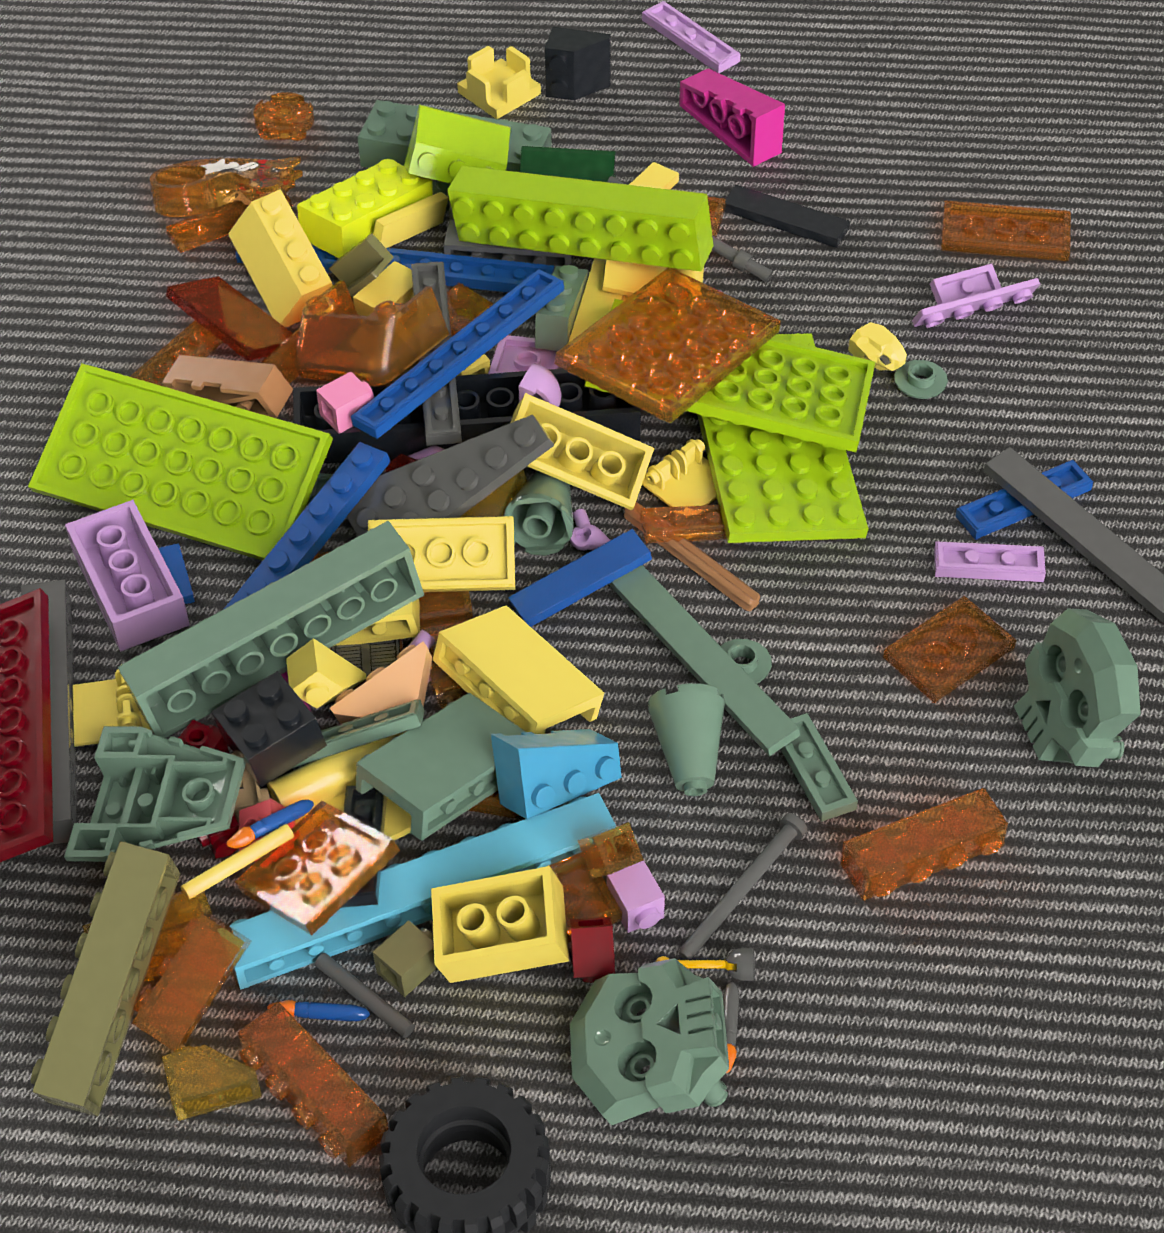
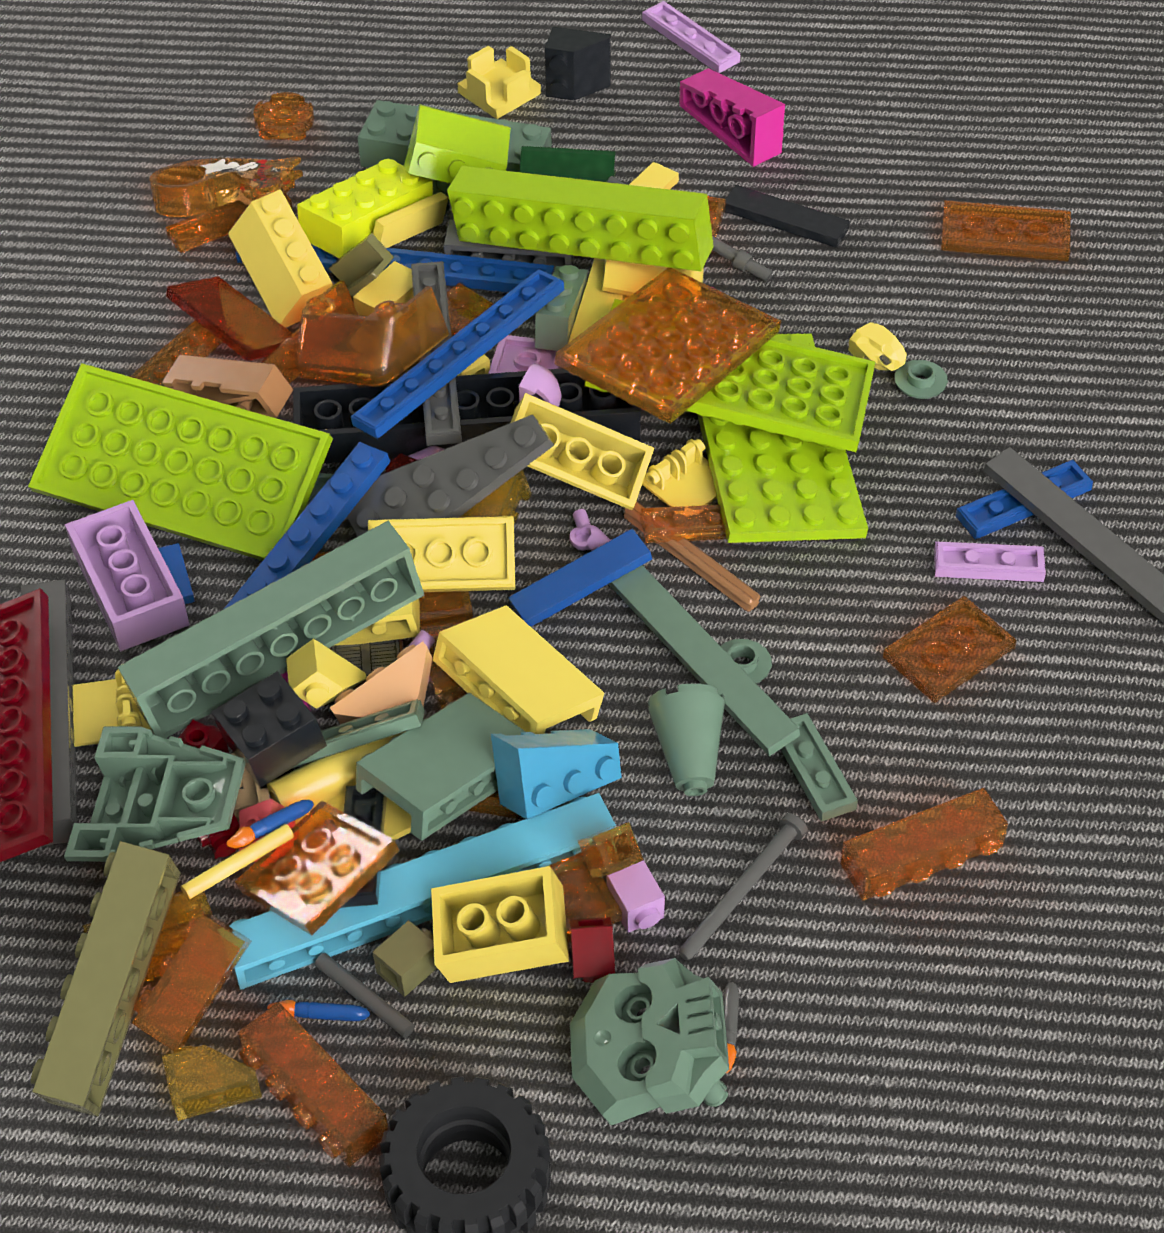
bright pink brick [316,372,374,434] -> none
sand green cone [503,470,574,556] -> none
dark grey hinge [656,948,755,981] -> none
lavender bracket [912,264,1040,328] -> none
sand green brick [1014,608,1141,767] -> none

